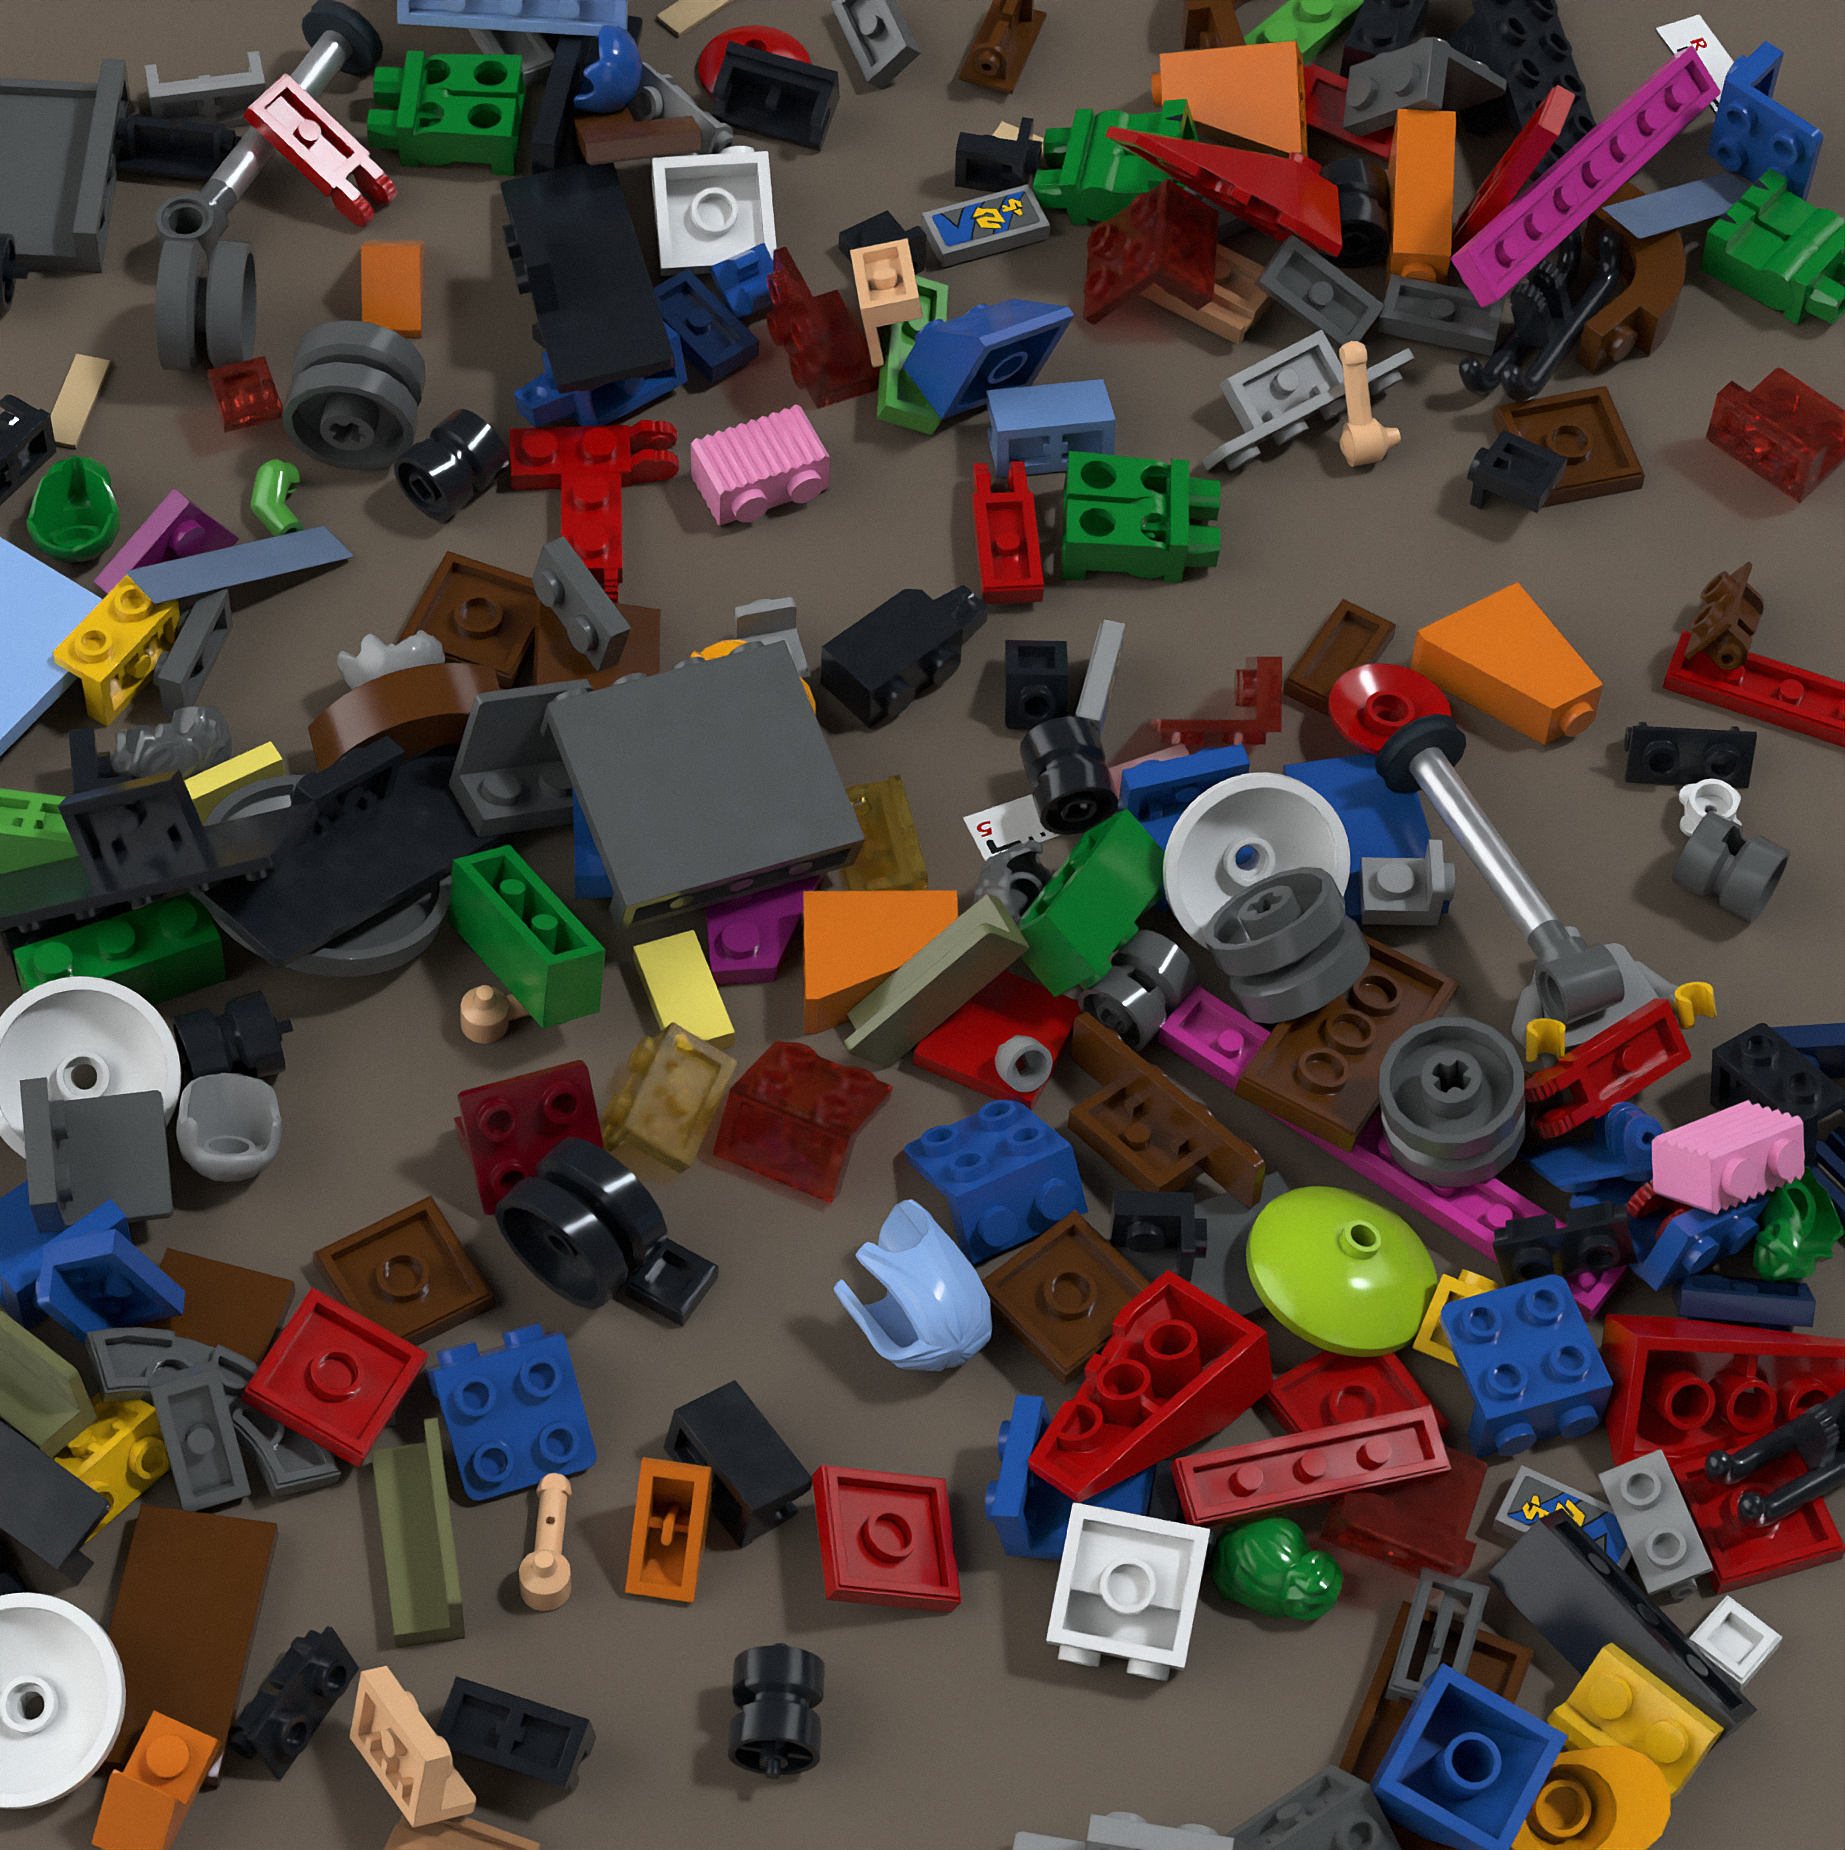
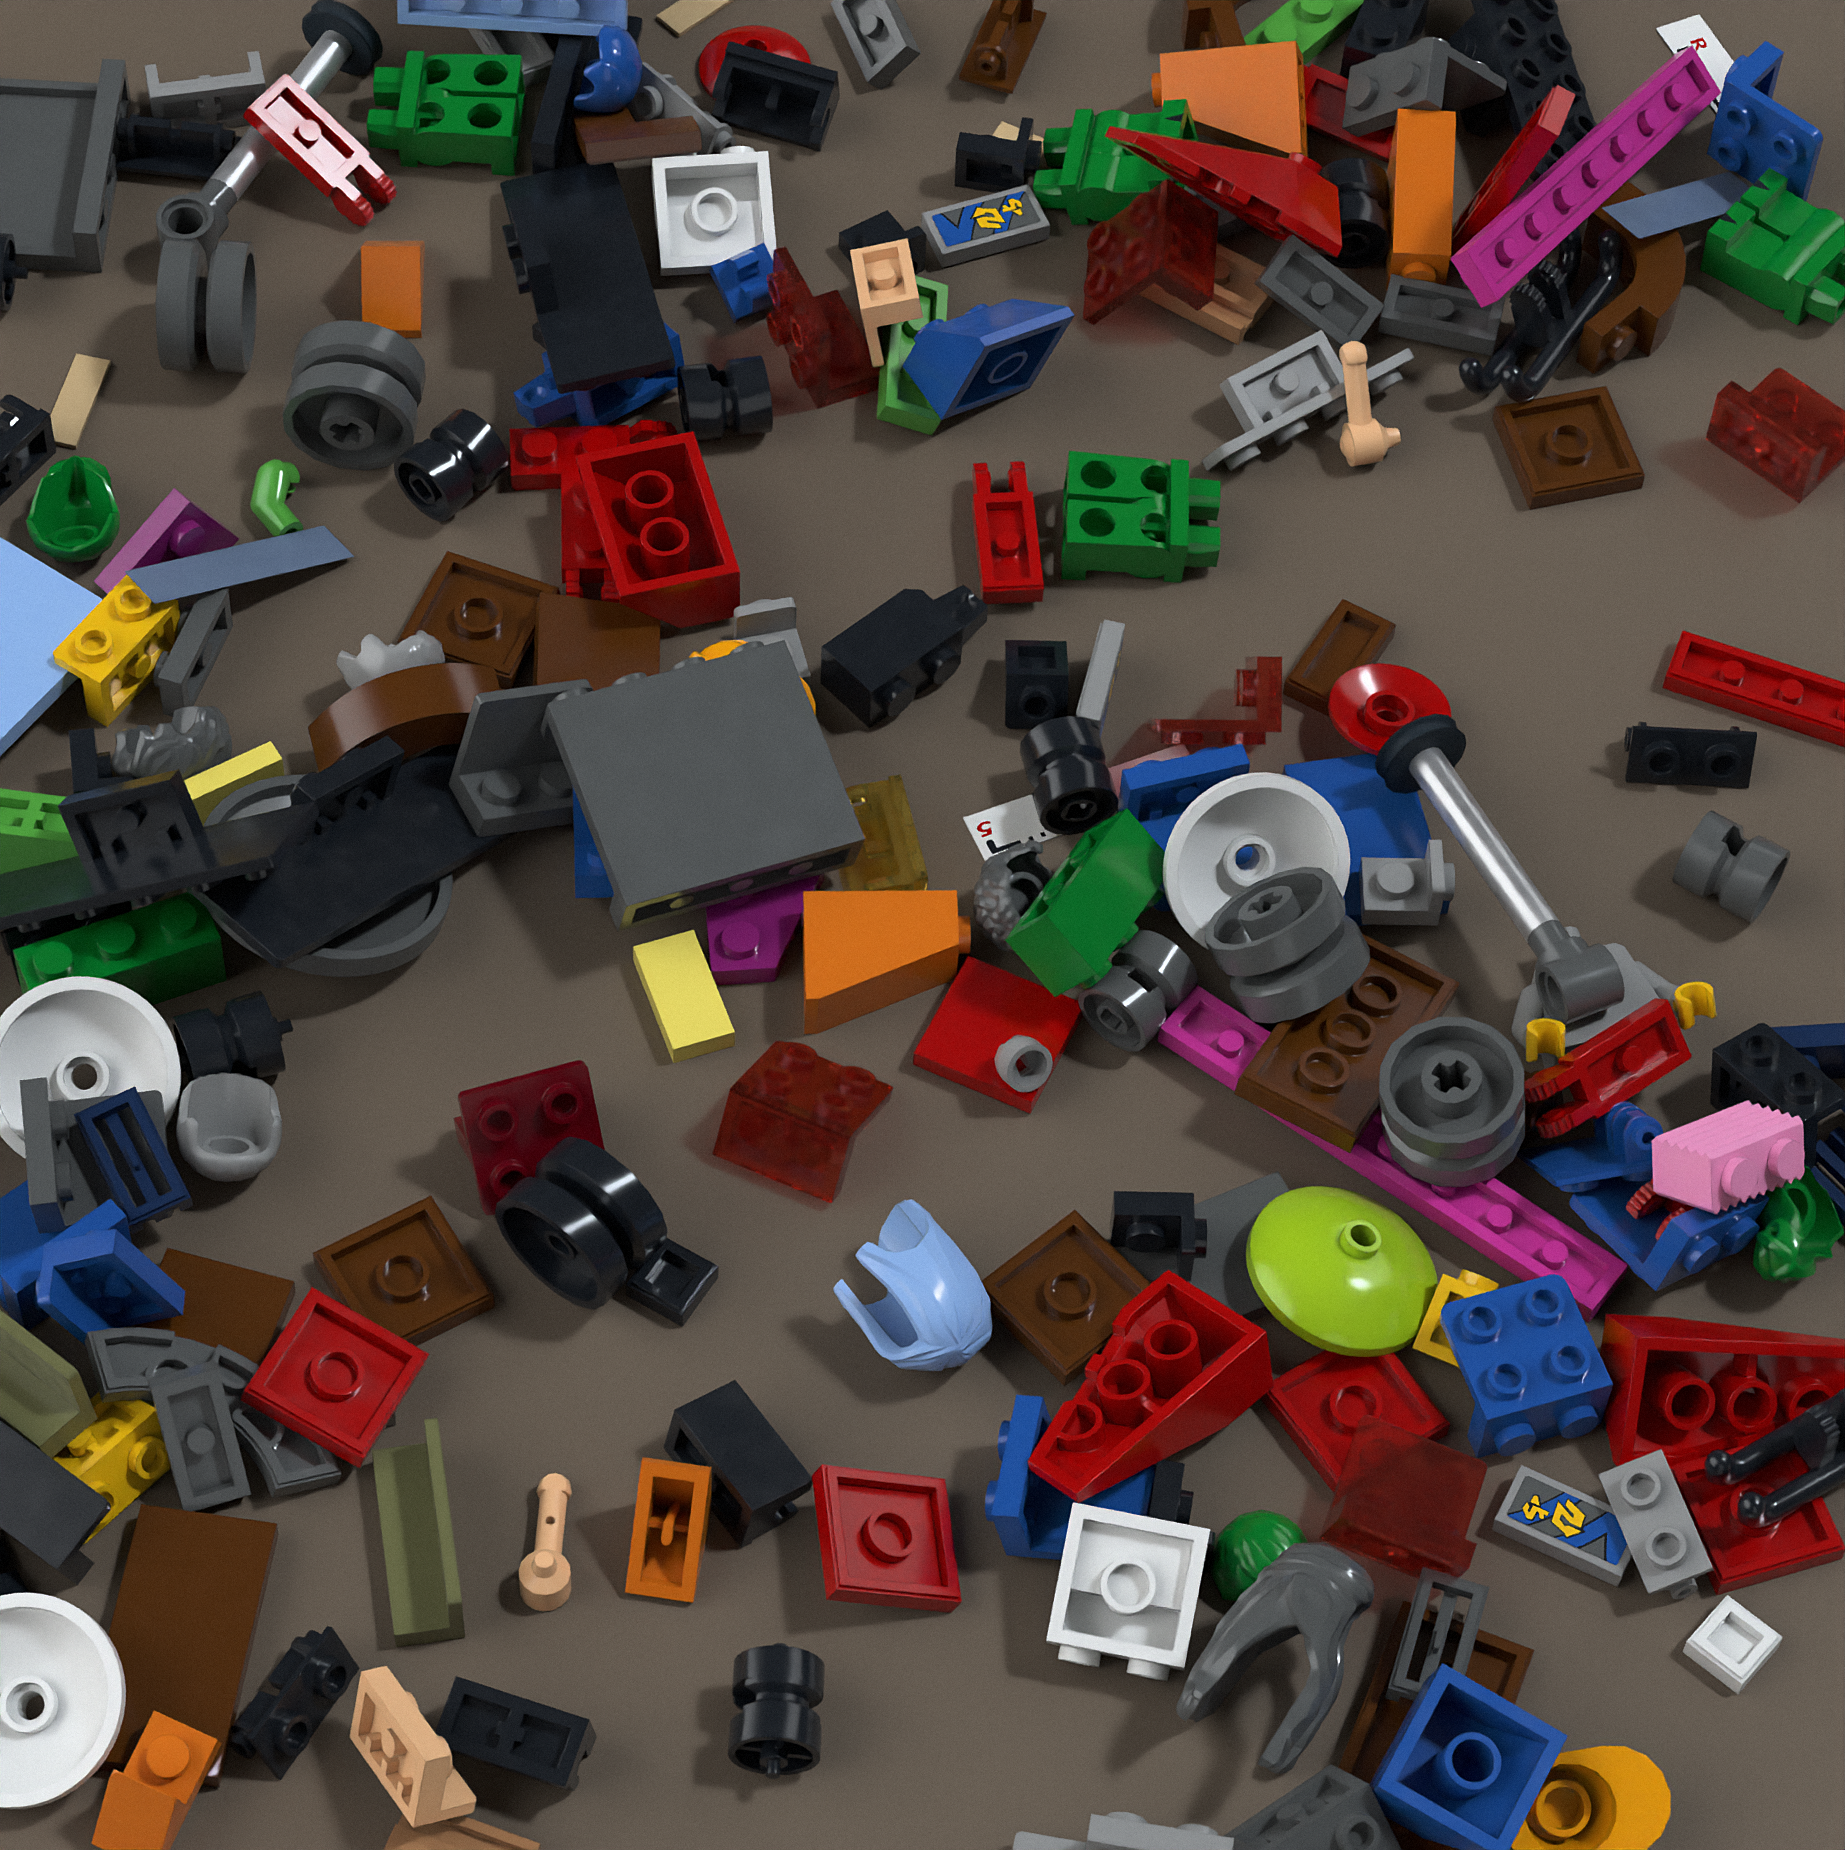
clear red tile [207,356,283,433] -> none
blue bracket [423,1323,597,1501] -> none
green brick [448,845,606,1028] -> none
light nougat piece [460,985,530,1044] -> none
dark grey plate [532,536,631,672] -> none
clear yellow bracket [602,1022,738,1174] -> none
dark blue plate [653,268,759,383] -> none
bright pink brick [691,404,830,526] -> none
olive panel [844,893,1030,1068] -> none
blue bracket [904,1100,1088,1264] -> none
medium blue hinge [986,379,1116,478] -> none
reddish brown bracket [1067,1012,1266,1209] -> none
red tile [1170,1405,1451,1528] -> none
orange slope [1410,582,1603,745] -> none
black bracket [1467,429,1567,513] -> none
black panel [1488,1508,1757,1757] -> none
black hinge [1492,1199,1638,1287] -> none
yellow bracket [1546,1642,1724,1800] -> none
dark blue plate [1672,1273,1816,1332] -> none
white plate [1679,779,1742,837] -> none
reddish brown hinge [1684,561,1764,670] -> none
none -> dark blue tile [74,1086,193,1234]
none -> red slope [575,431,740,628]
none -> black wheel [677,355,773,442]
none -> dark grey hair [1176,1542,1375,1774]

